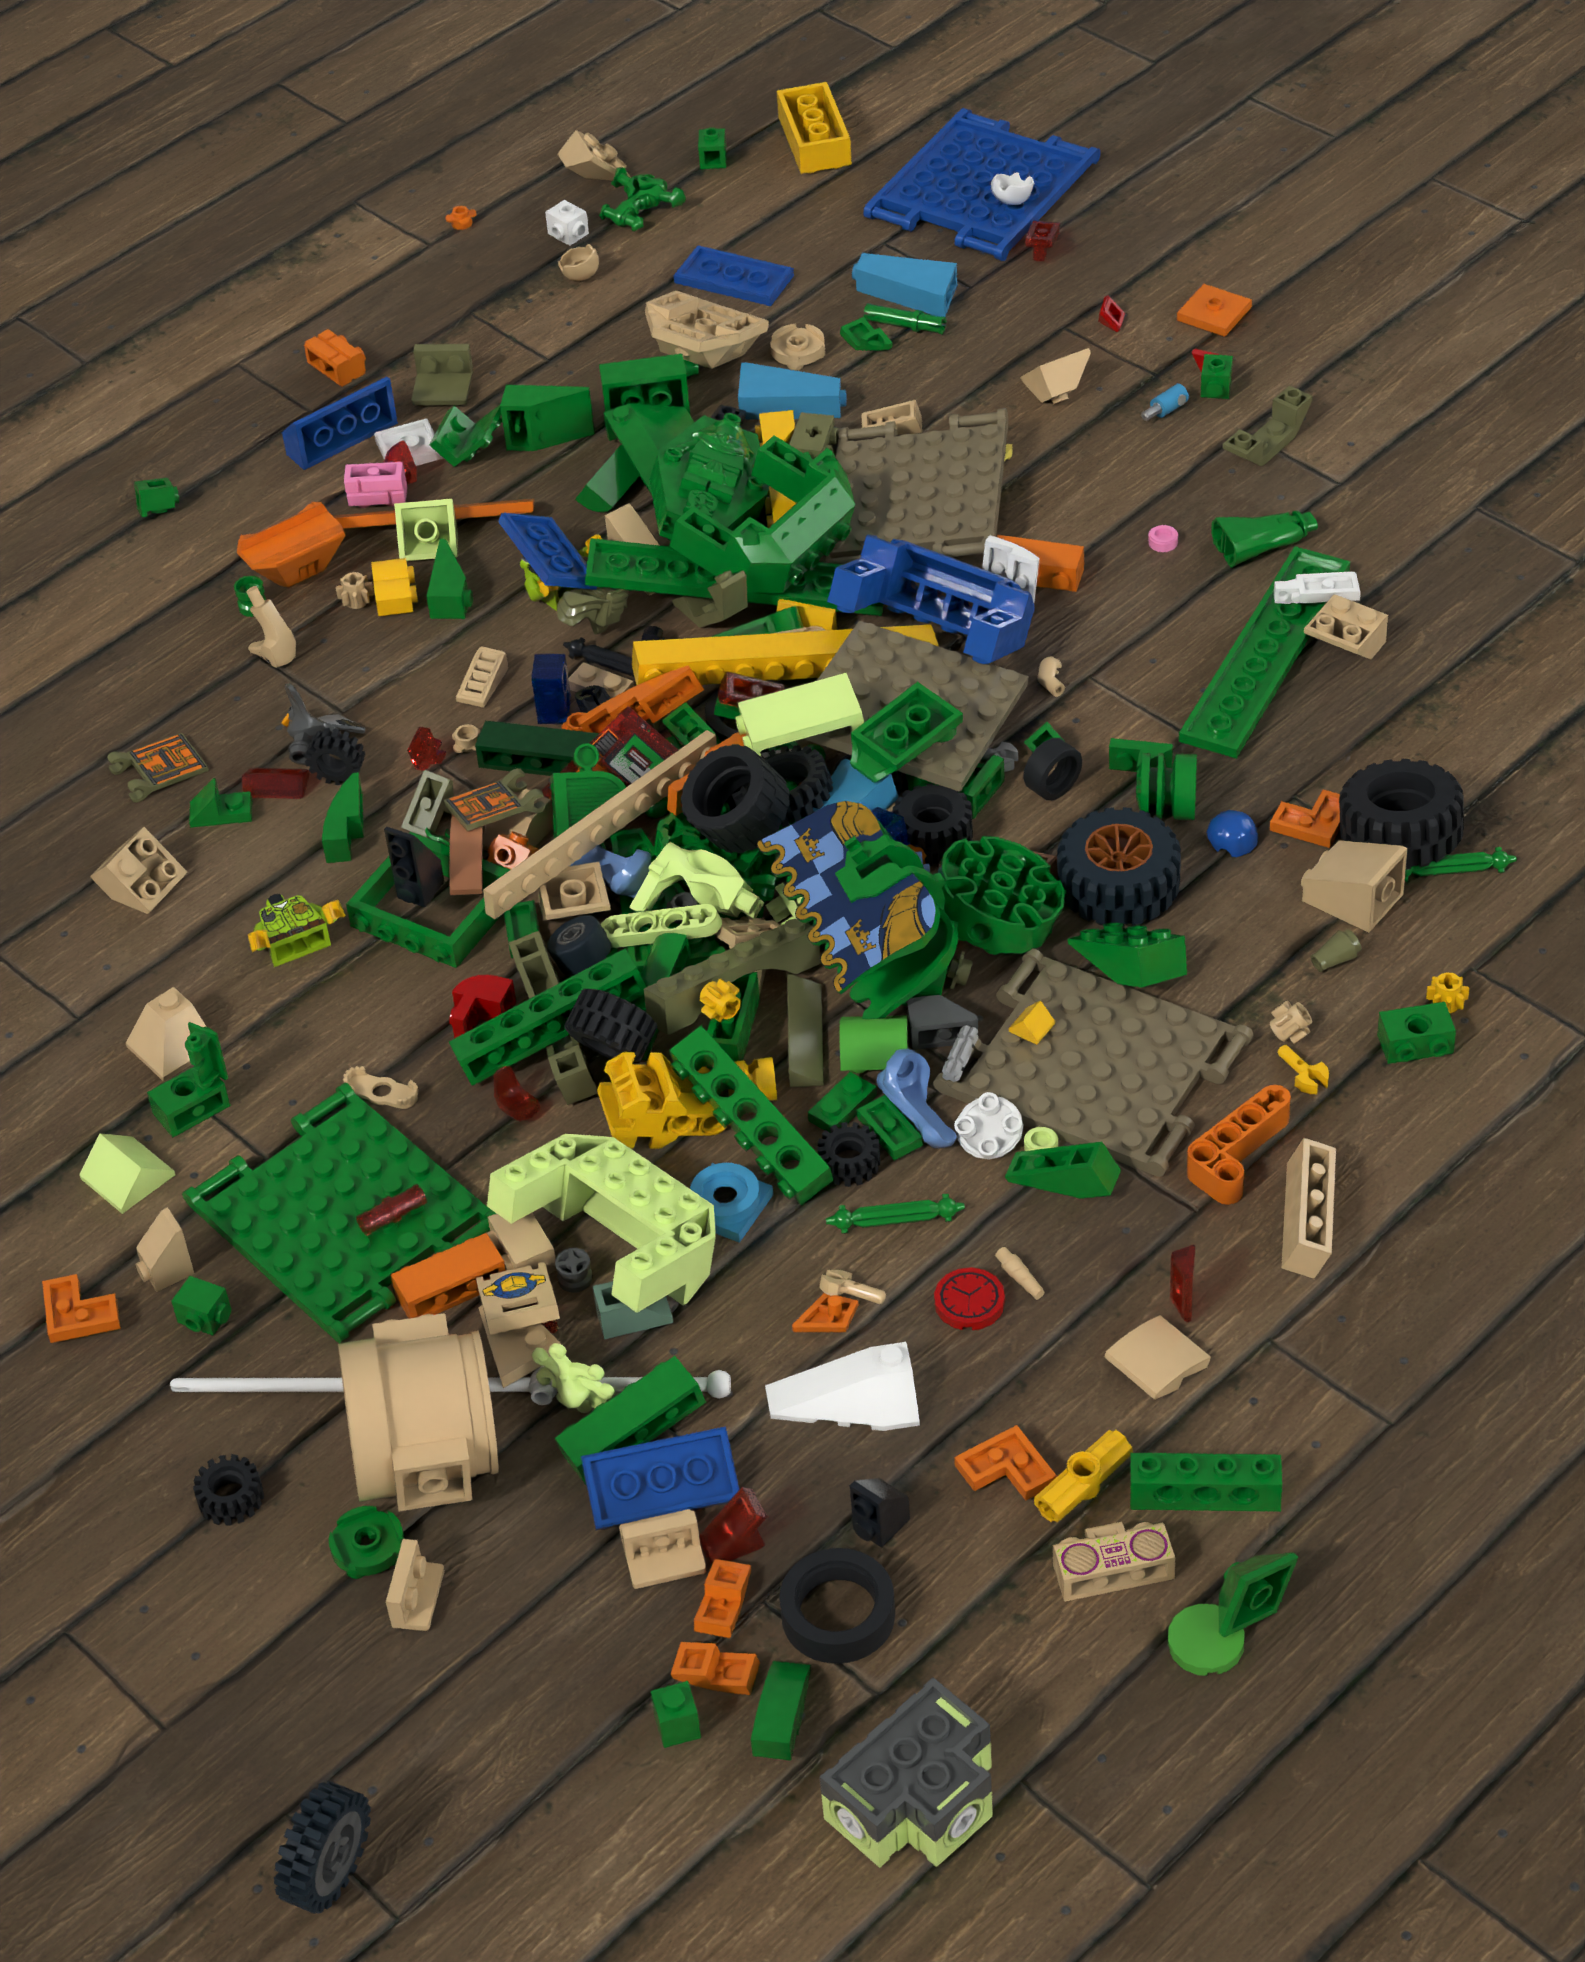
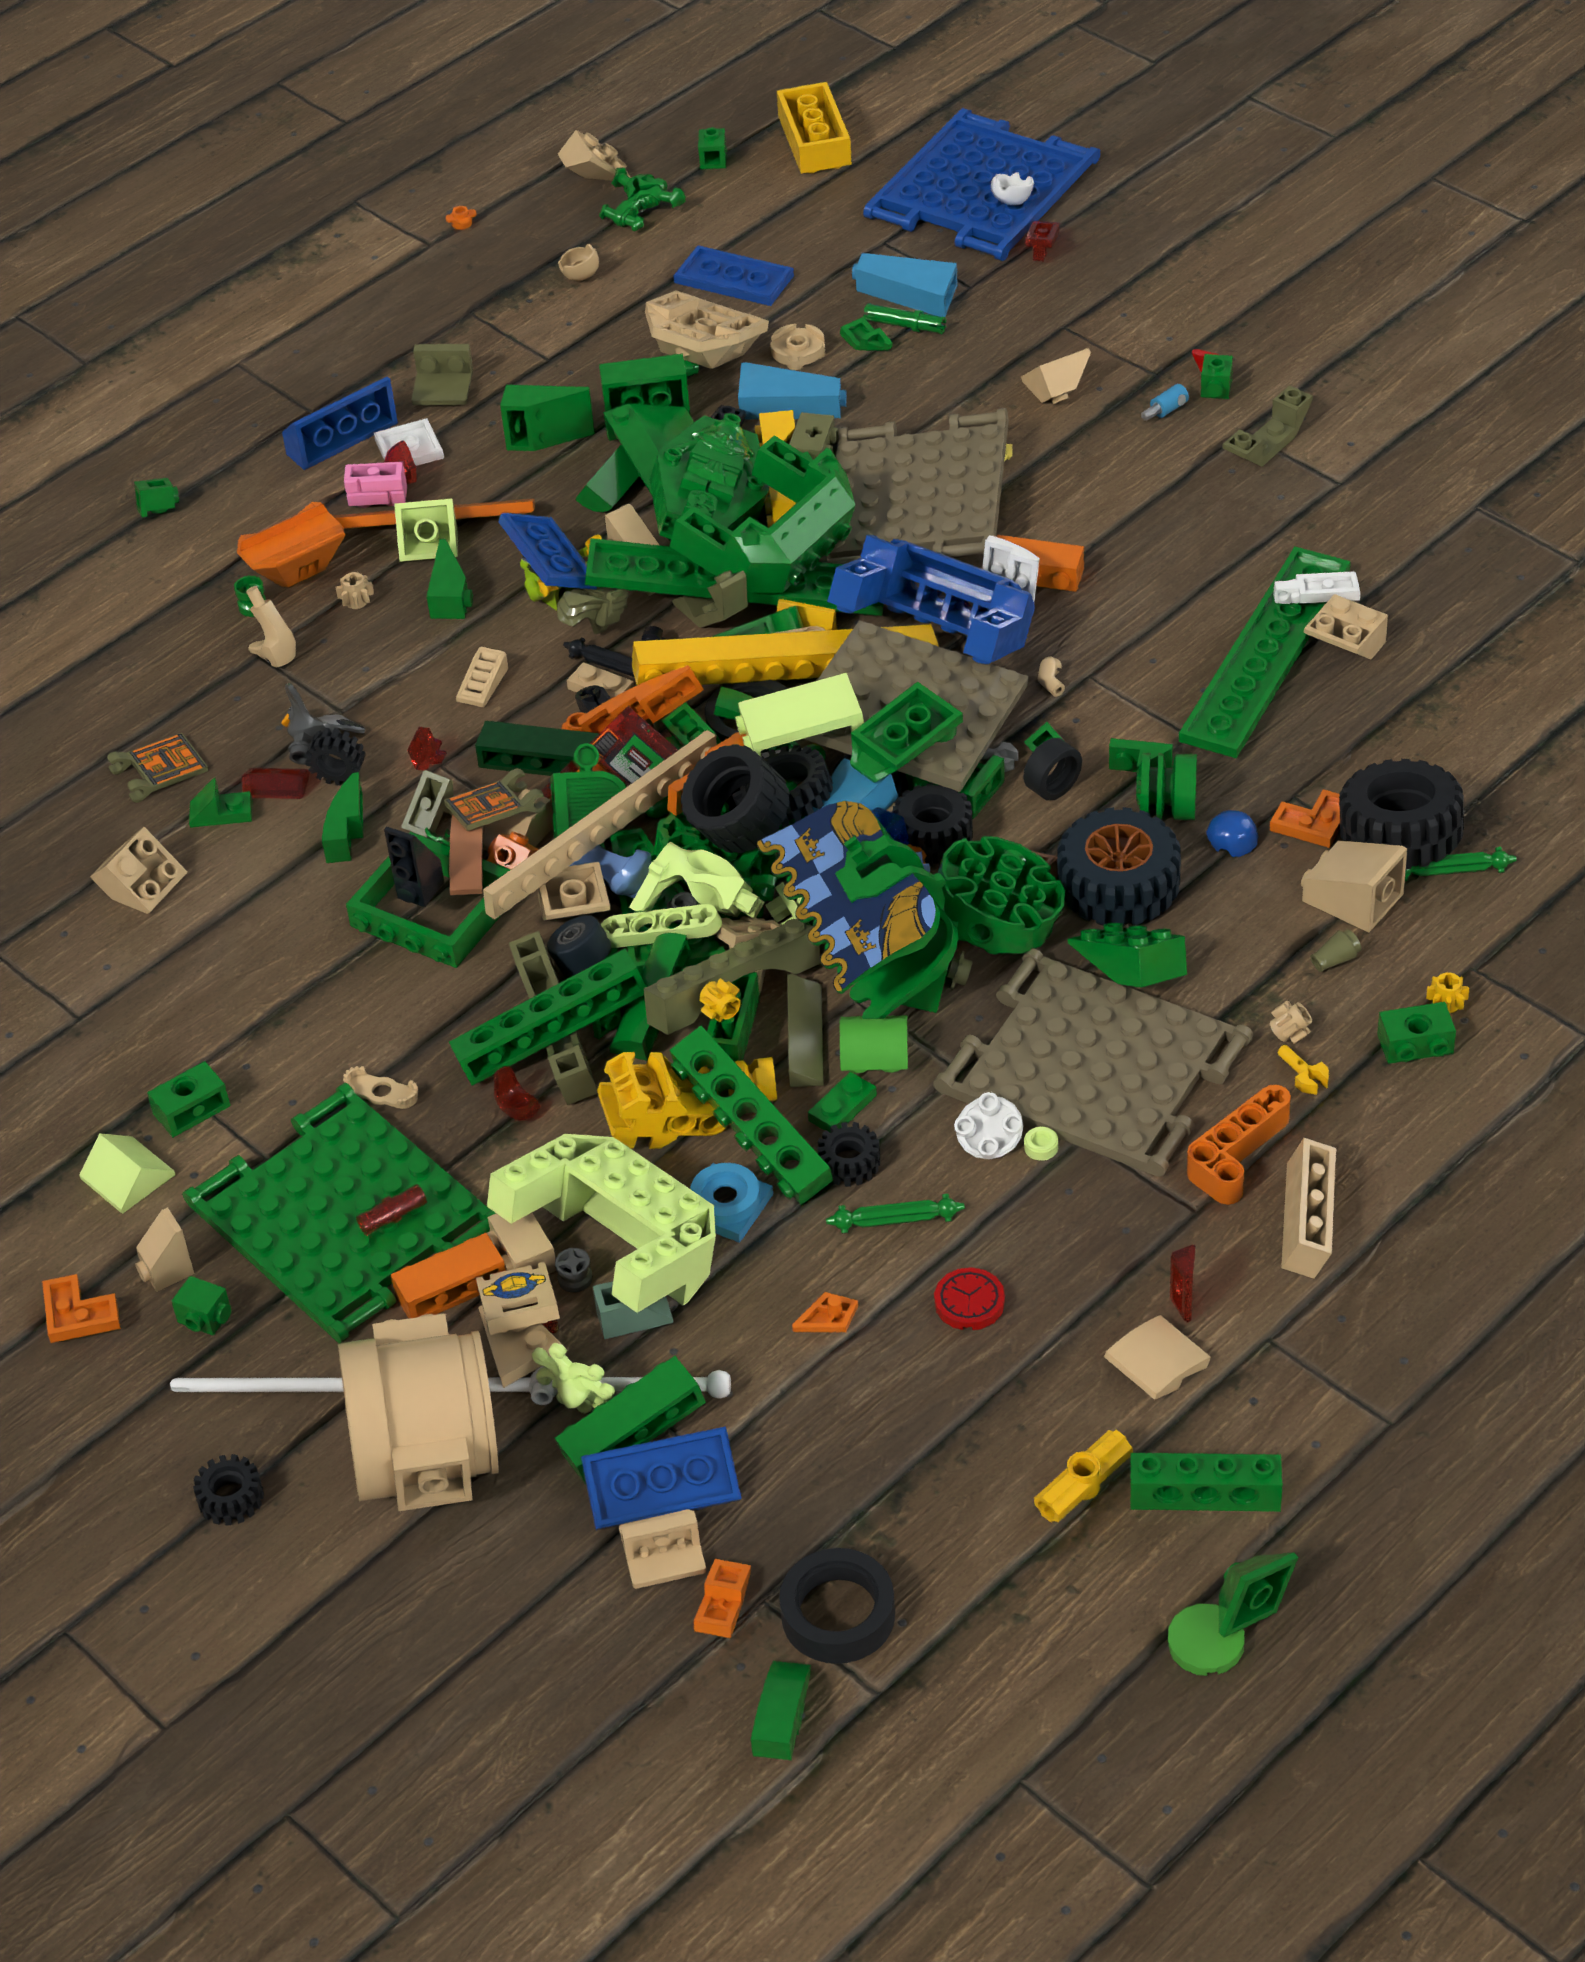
tan slope [126,987,206,1082] -> none
green hinge [185,1022,228,1089] -> none
torso [248,894,346,967] -> none
black wheel [274,1781,371,1914] -> none
orange brick [304,329,366,387] -> none
green plate [329,1506,405,1579] -> none
yellow brick [371,558,418,616] -> none
tan bracket [386,1539,445,1631] -> none
green bracket [429,405,502,467] -> none
red brick [449,975,516,1039] -> none
tan plate [452,725,481,753] -> none
green tile [504,900,539,958] -> none
clear blue brick [531,654,571,724] -> none
white brick [545,200,589,246] -> none
black tyre [564,989,658,1064] -> none
green brick [650,1681,701,1748] -> none
orange slope [671,1642,760,1695] -> none
clear red slope [699,1487,767,1564] -> none
clear red brick [718,672,784,708] -> none
white wedge [765,1342,920,1431] -> none
tan bar [819,1270,886,1304] -> none
dark grey piece [820,1677,993,1868] -> none
black slope [850,1478,910,1548] -> none
green plate [857,1095,923,1161] -> none
tan slope [862,400,922,435] -> none
medium blue hair [877,1048,957,1148] -> none
dark grey slope [907,995,979,1050] -> none
light grey axle [942,1025,978,1082] -> none
orange plate [954,1425,1057,1501] -> none
tan animal [995,1247,1044,1300] -> none
green slope [1005,1142,1121,1199] -> none
yellow slope [1009,1000,1055,1045] -> none
tan piece [1053,1522,1175,1602] -> none
red slope [1098,295,1125,332] -> none
bright pink tile [1148,525,1178,552] -> none
orange plate [1177,284,1252,337] -> none
green piece [1211,510,1318,568] -> none

